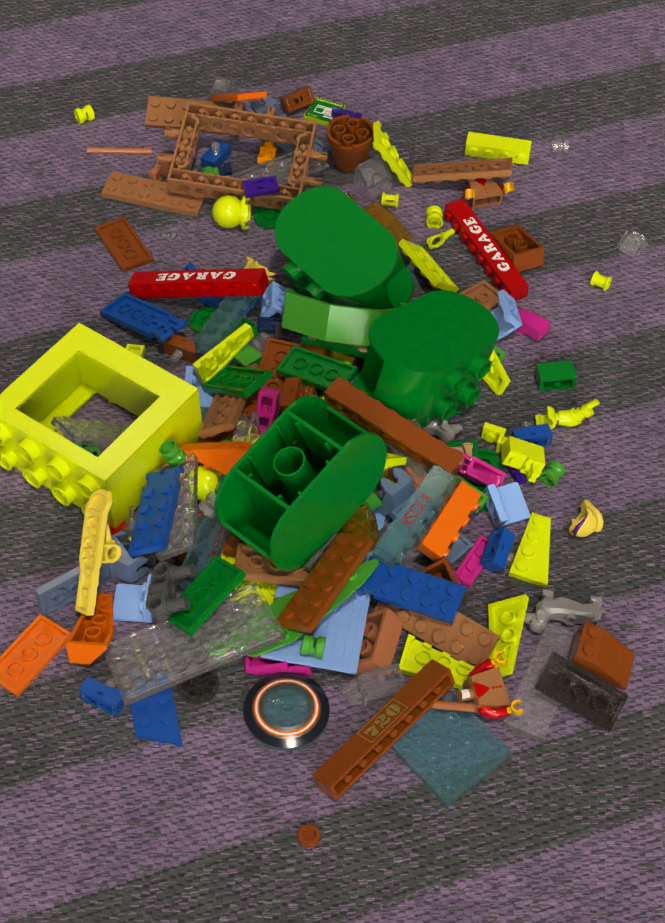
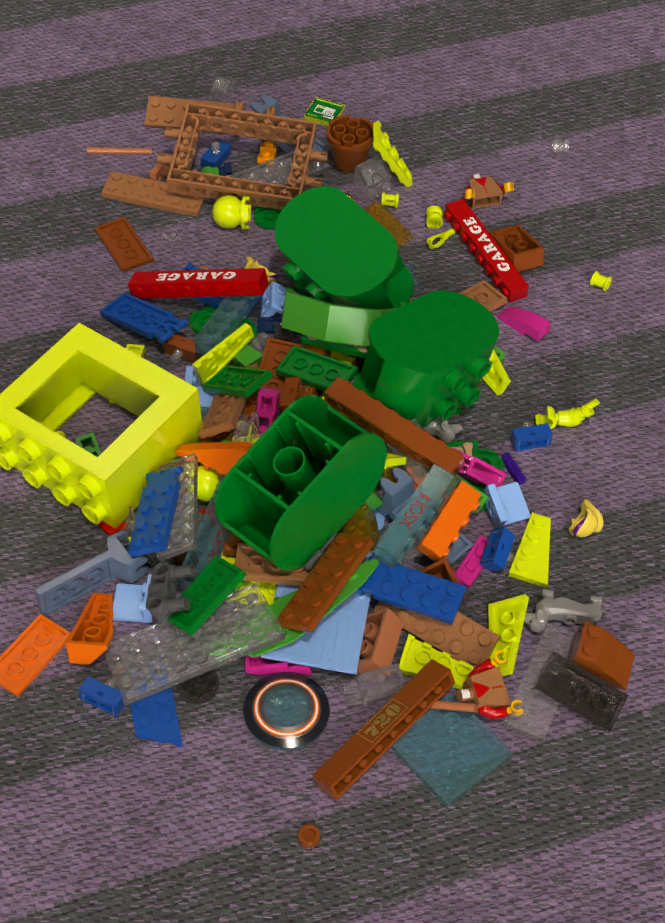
clear plate [51,416,130,447] -> none
neon yellow wheel [74,104,95,125] -> none
light yellow piece [75,489,121,616] -> none
bright green wheel [159,439,186,467] -> none
clear wheel [197,491,216,520] -> none
orange tile [210,91,267,101] -> none
dark purple plate [242,176,279,198] -> none
dark orange piece [279,86,315,113] -> none
bright green wheel [301,633,326,658] -> none
dark purple axle [331,107,362,119] -> none
neon yellow plate [398,239,459,292] -> none
medium nougat plate [412,157,513,184] -> none
neon yellow brick [464,132,532,165] -> none
neon yellow bracket [481,422,508,453] -> none
light blue bracket [491,289,522,341] -> none
neon yellow hinge [501,436,546,483] -> none
green brick [534,361,577,391] -> none
bright green wheel [539,461,565,488] -> none
clear slope [616,230,650,259] -> none

